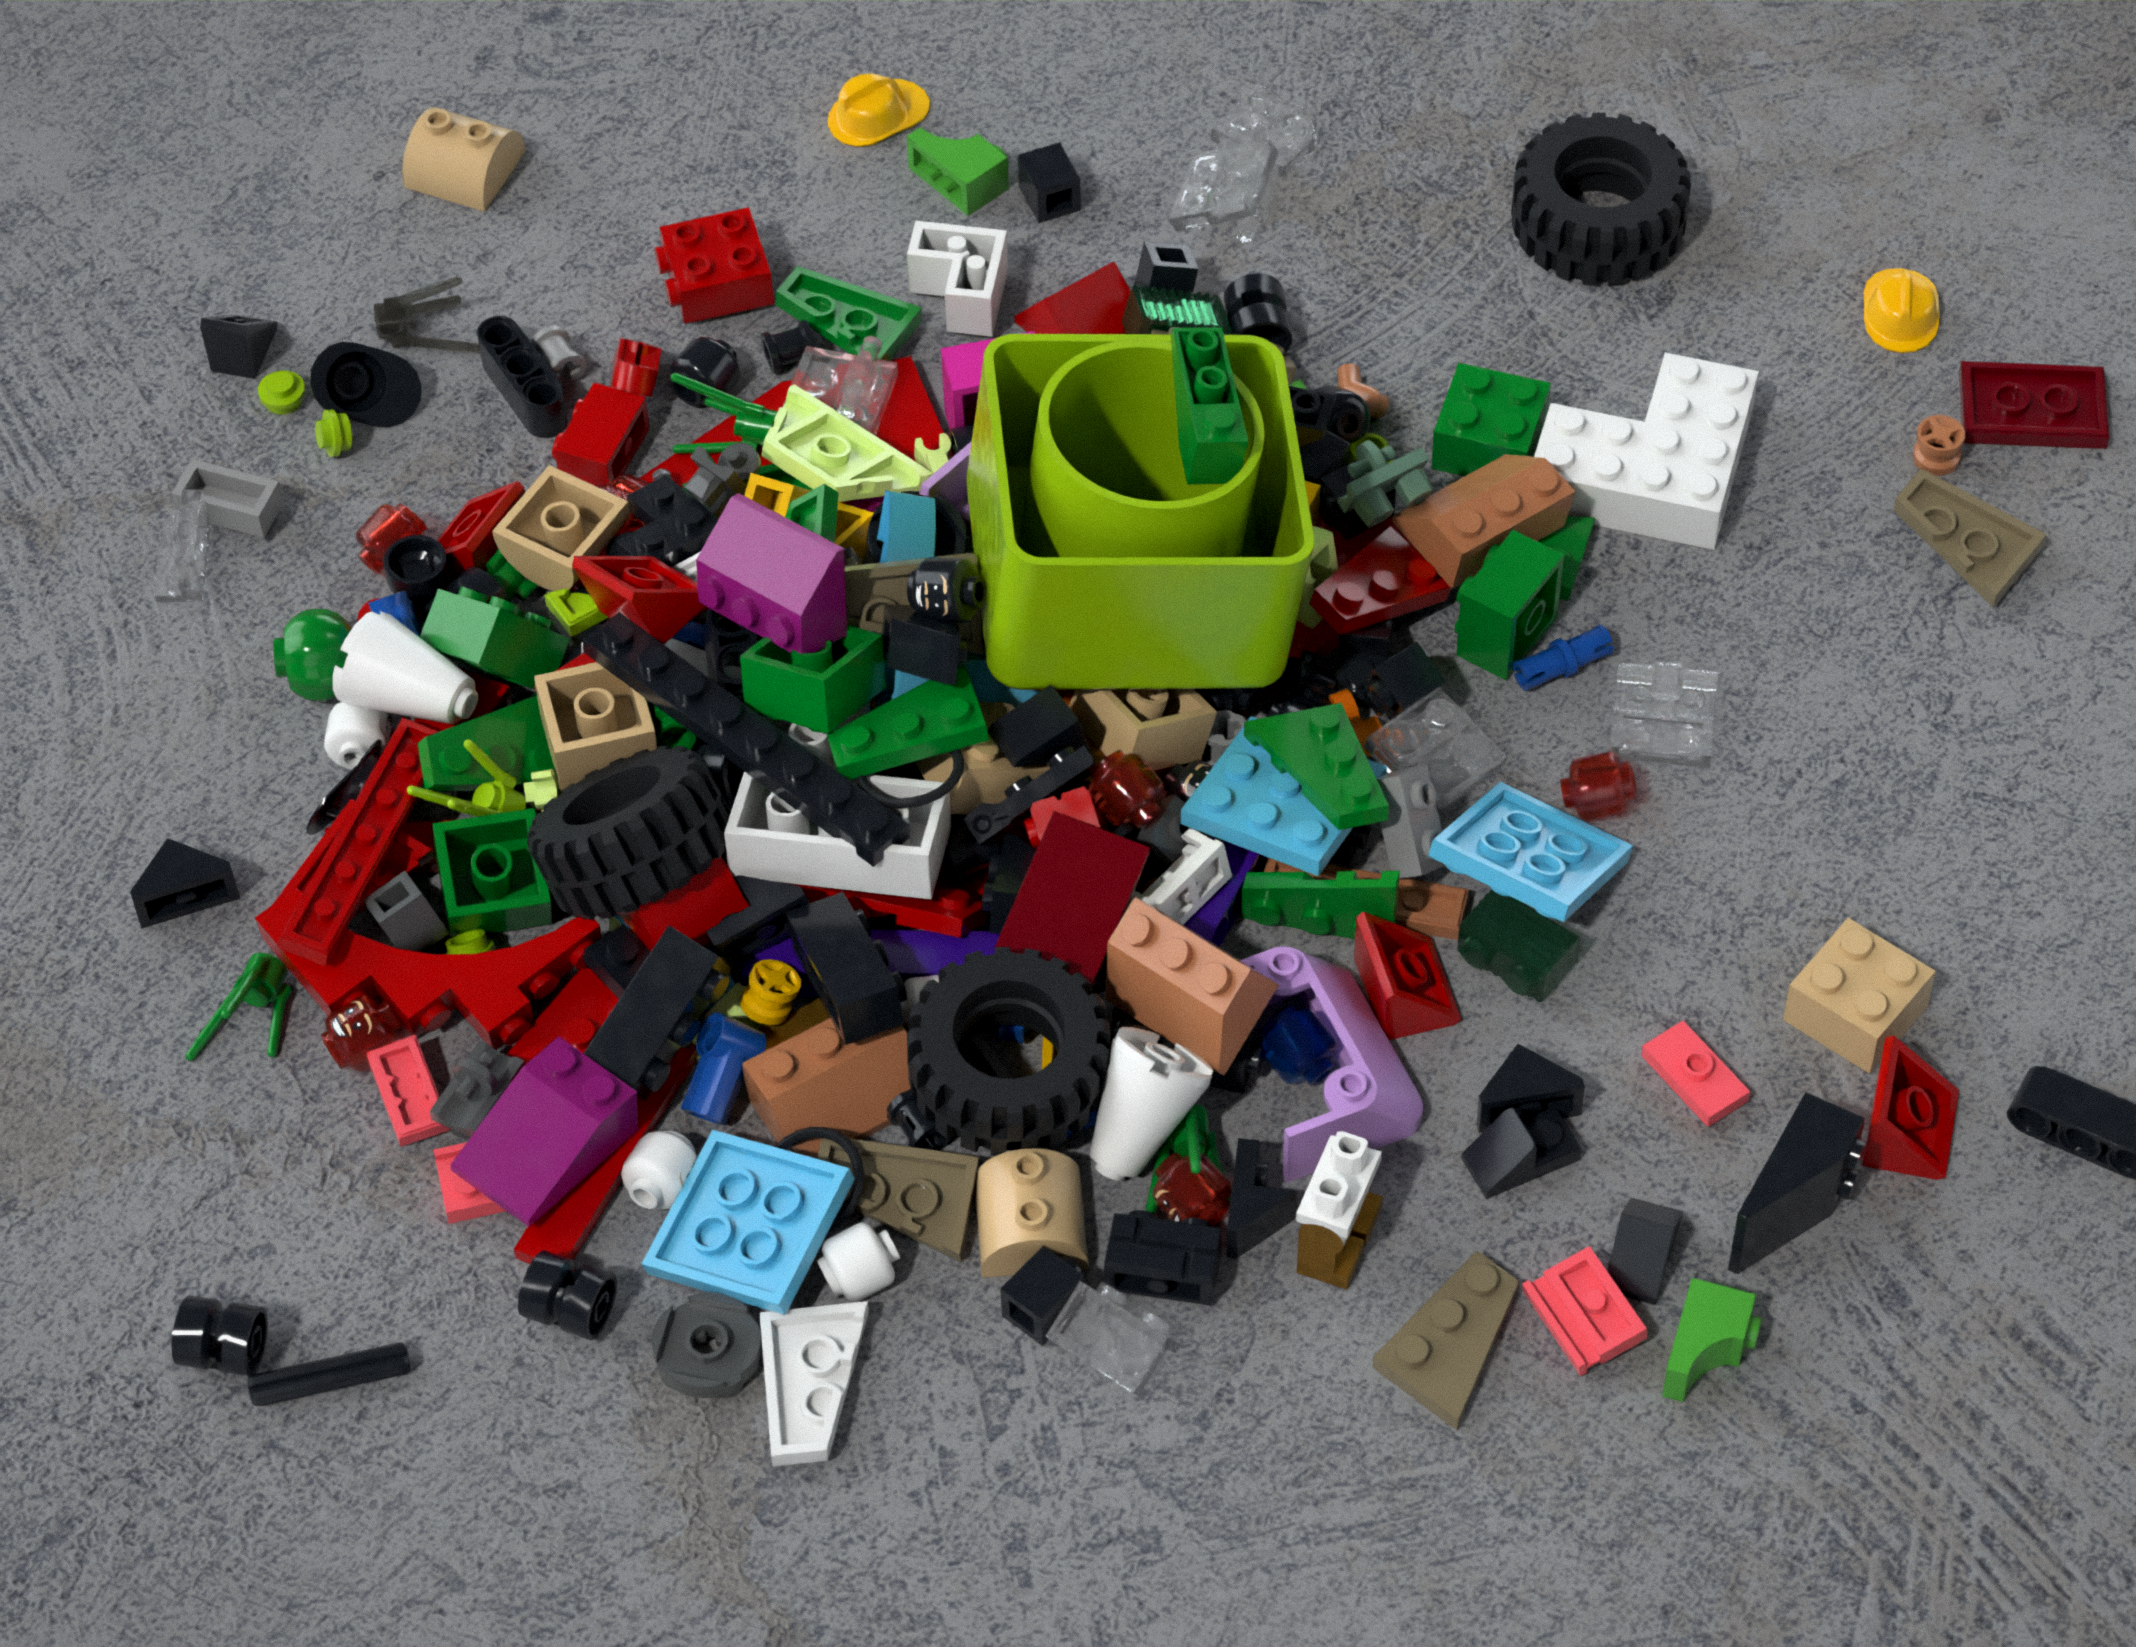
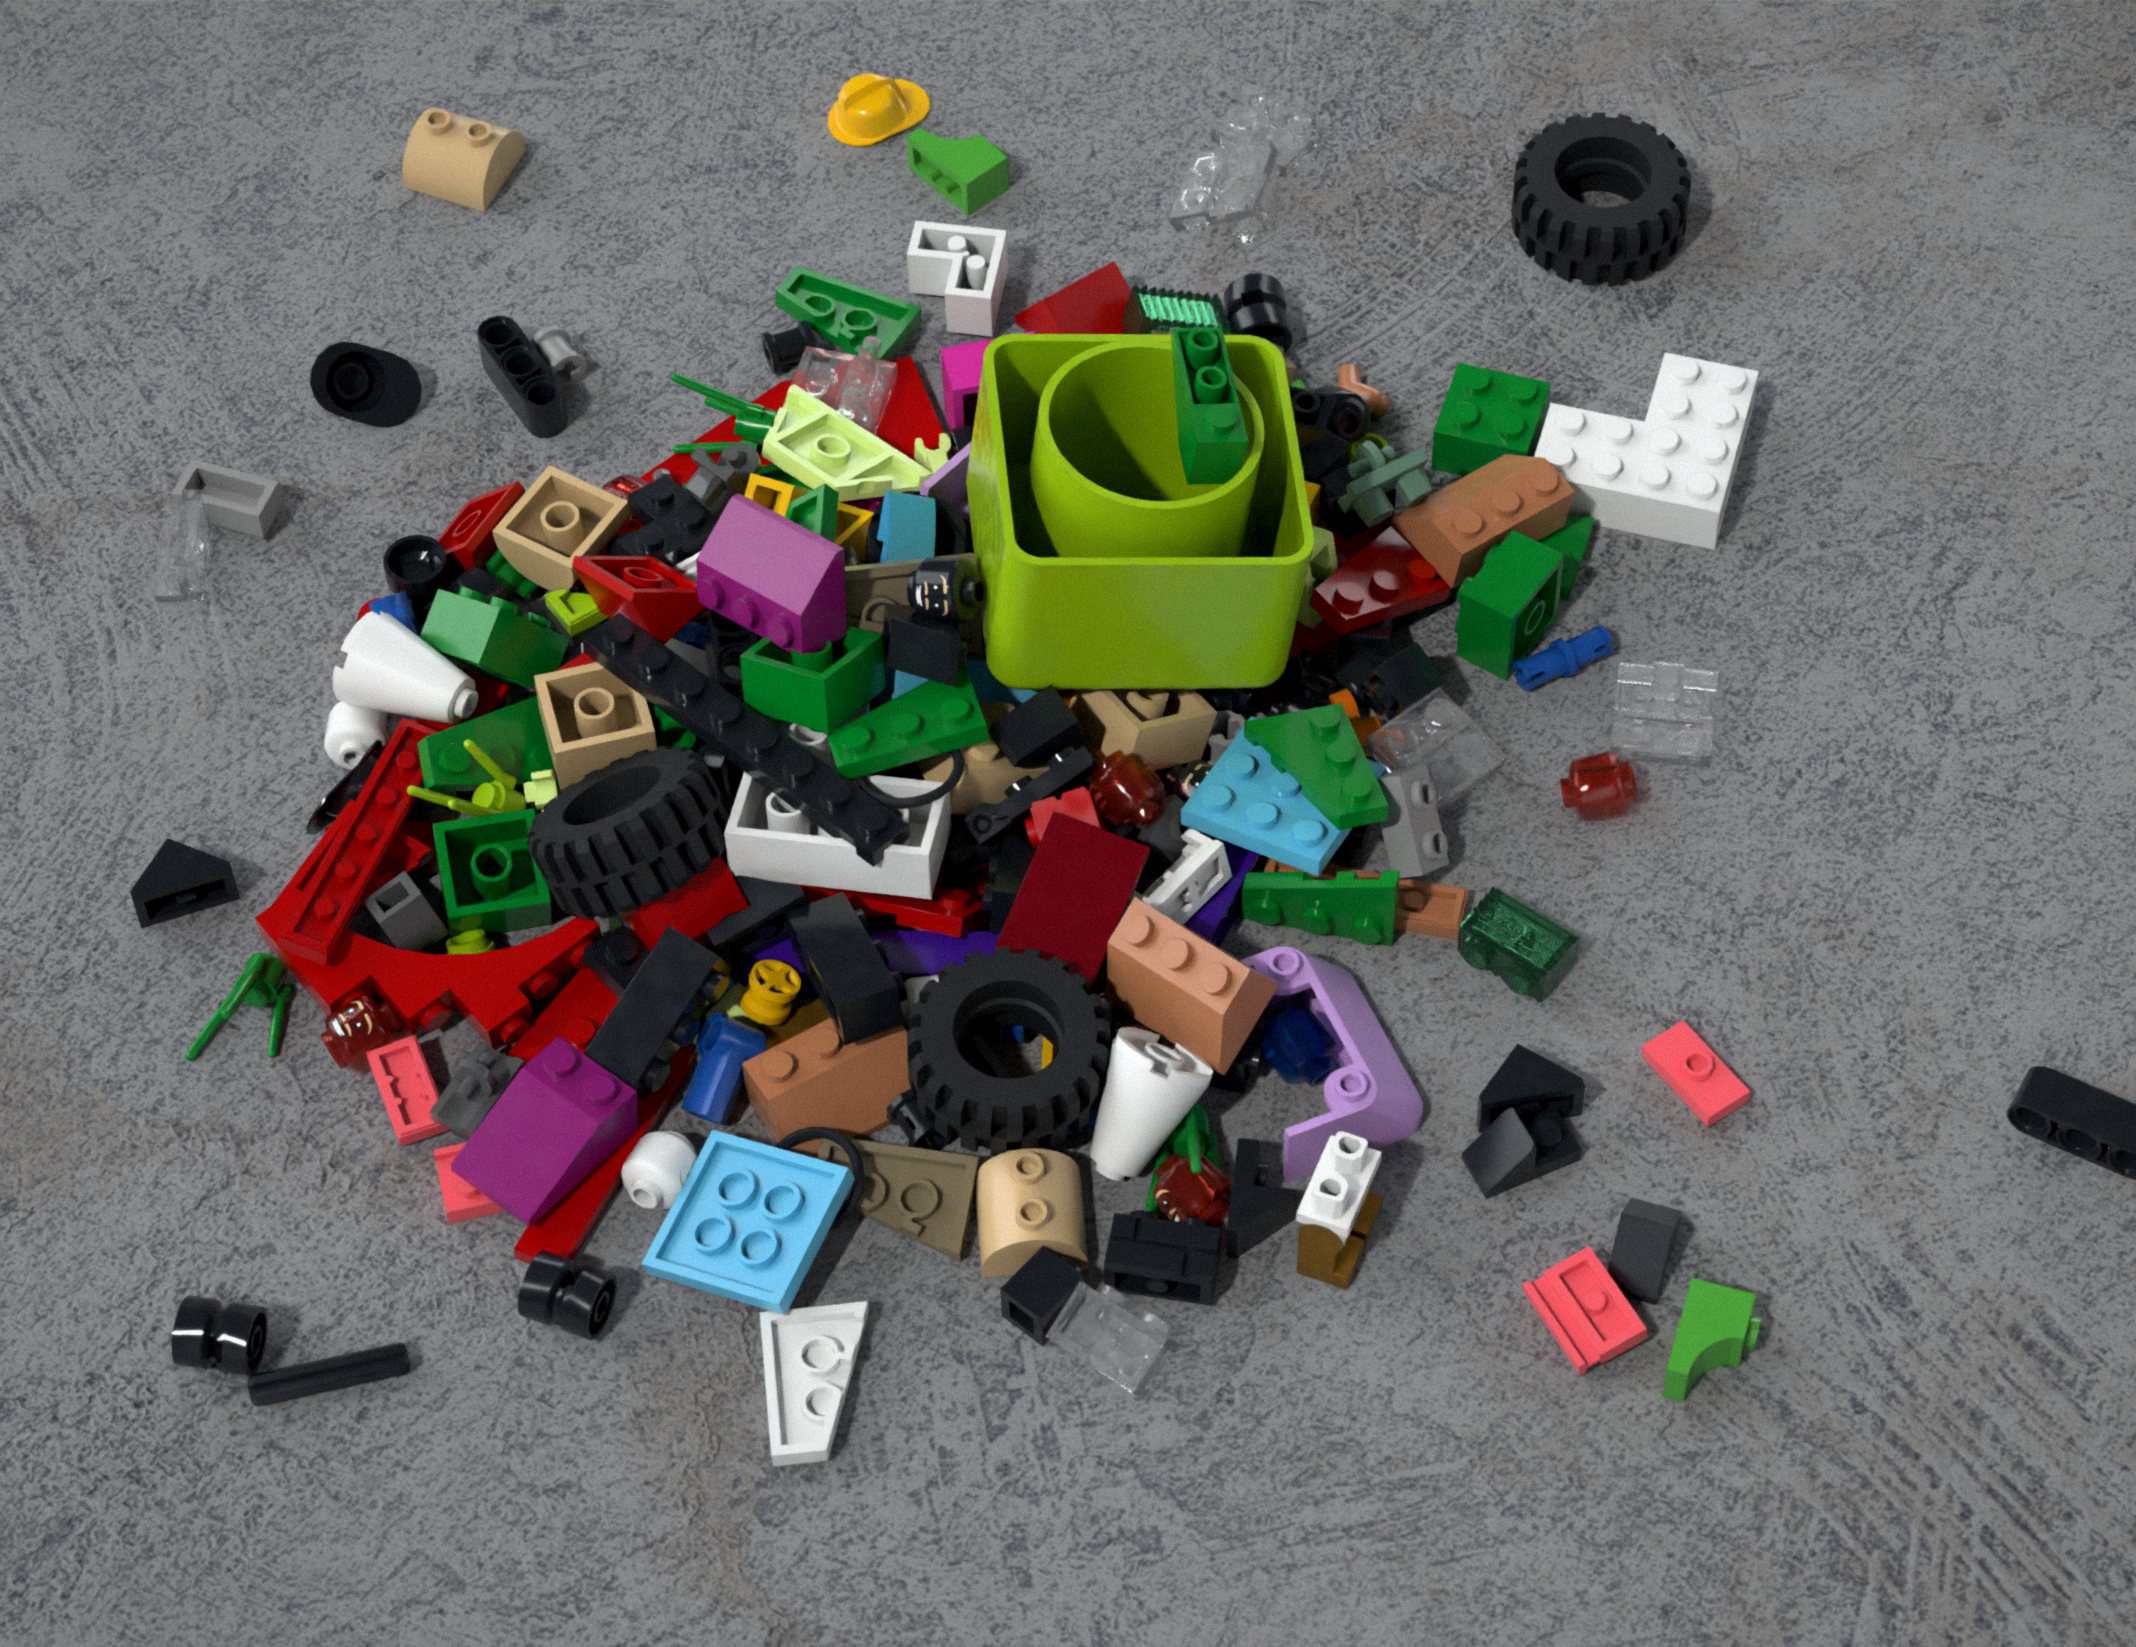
black slope [200,315,277,379] -> none
lime plate [258,370,306,415] -> none
green plant [273,608,352,701] -> none
lime plate [315,409,352,457] -> none
clear red head [355,503,428,575] -> none
clear smoke plant [374,276,480,353] -> none
red brick [552,382,650,494] -> none
red piece [610,337,662,397] -> none
dark grey plate [652,1292,762,1398] -> none
red brick [654,207,774,324] -> none
black head [670,337,740,407] -> none
white head [816,1222,900,1302] -> none
black brick [1018,142,1081,223] -> none
black brick [1133,242,1199,319] -> none
red slope [1354,911,1462,1040] -> none
dark tan wing [1373,1251,1519,1431] -> none
medium azure plate [1428,782,1633,922] -> none
black slope [1728,1092,1868,1274] -> none
tan brick [1783,918,1936,1074] -> none
red slope [1862,1035,1959,1180] -> none
yellow piece [1864,268,1939,353] -> none
dark tan wing [1893,468,2047,608] -> none
nougat wheel [1913,415,1965,476] -> none
dark red tile [1959,361,2109,449] -> none

